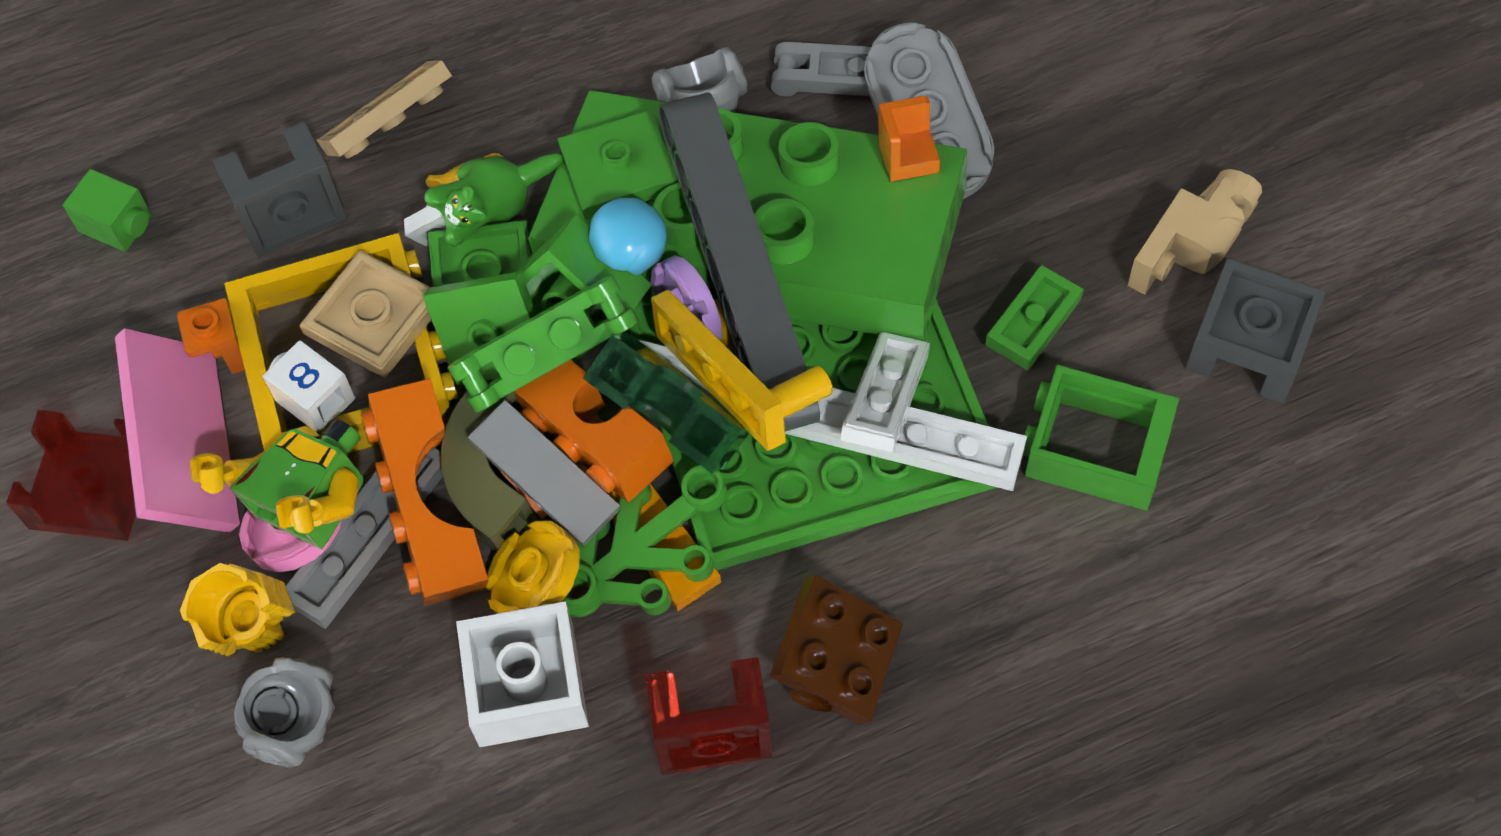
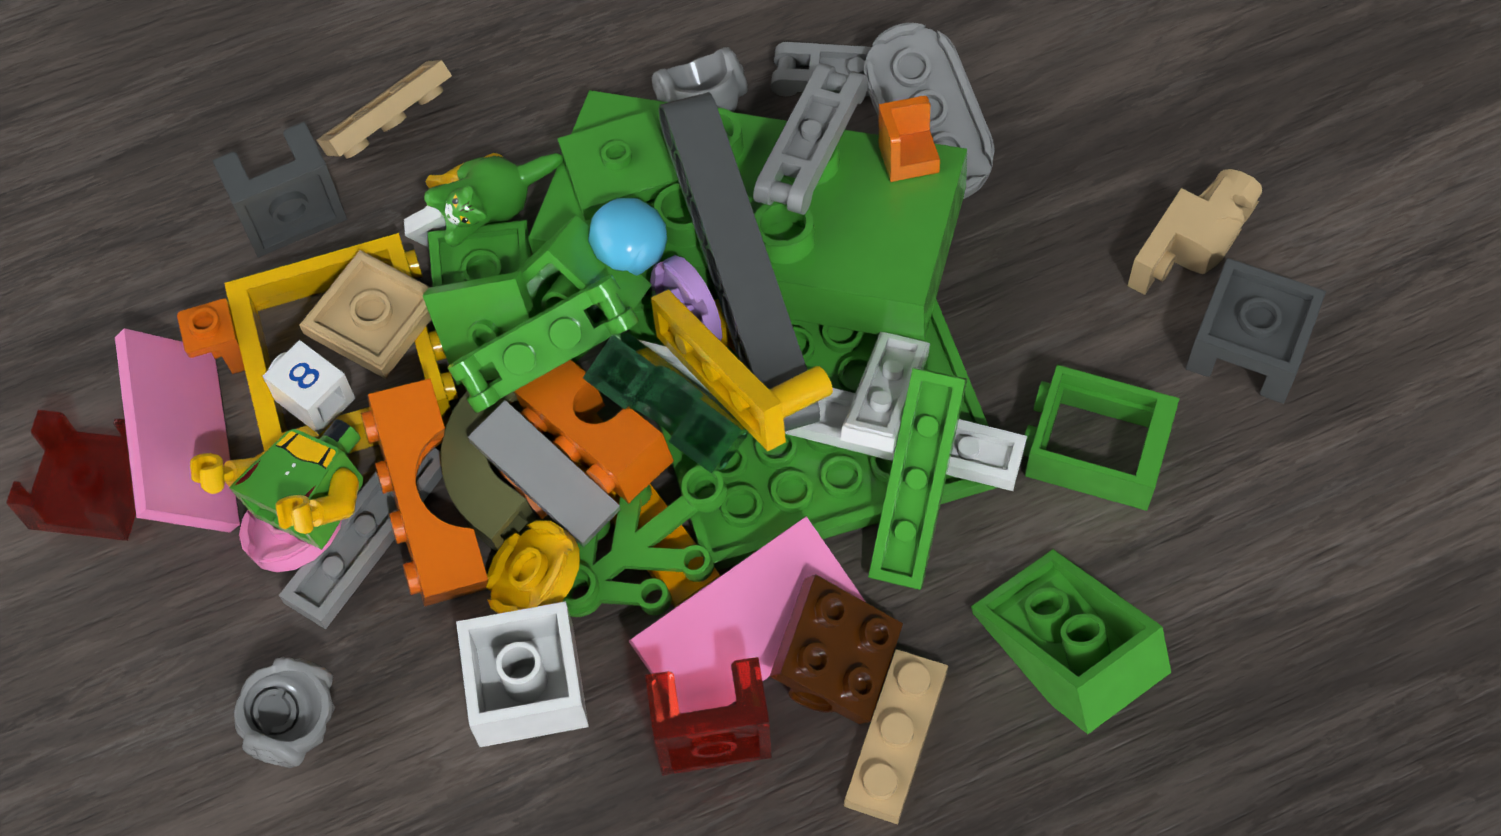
bright green brick [62,169,152,252] -> none
yellow hair [180,563,296,657] -> none
bright green plate [985,265,1084,371] -> none
none -> bright pink tile [629,516,866,732]
none -> light grey plate [753,63,868,215]
none -> tan plate [844,649,948,825]
none -> bright green piece [868,367,967,590]
none -> bright green slope [971,549,1171,734]

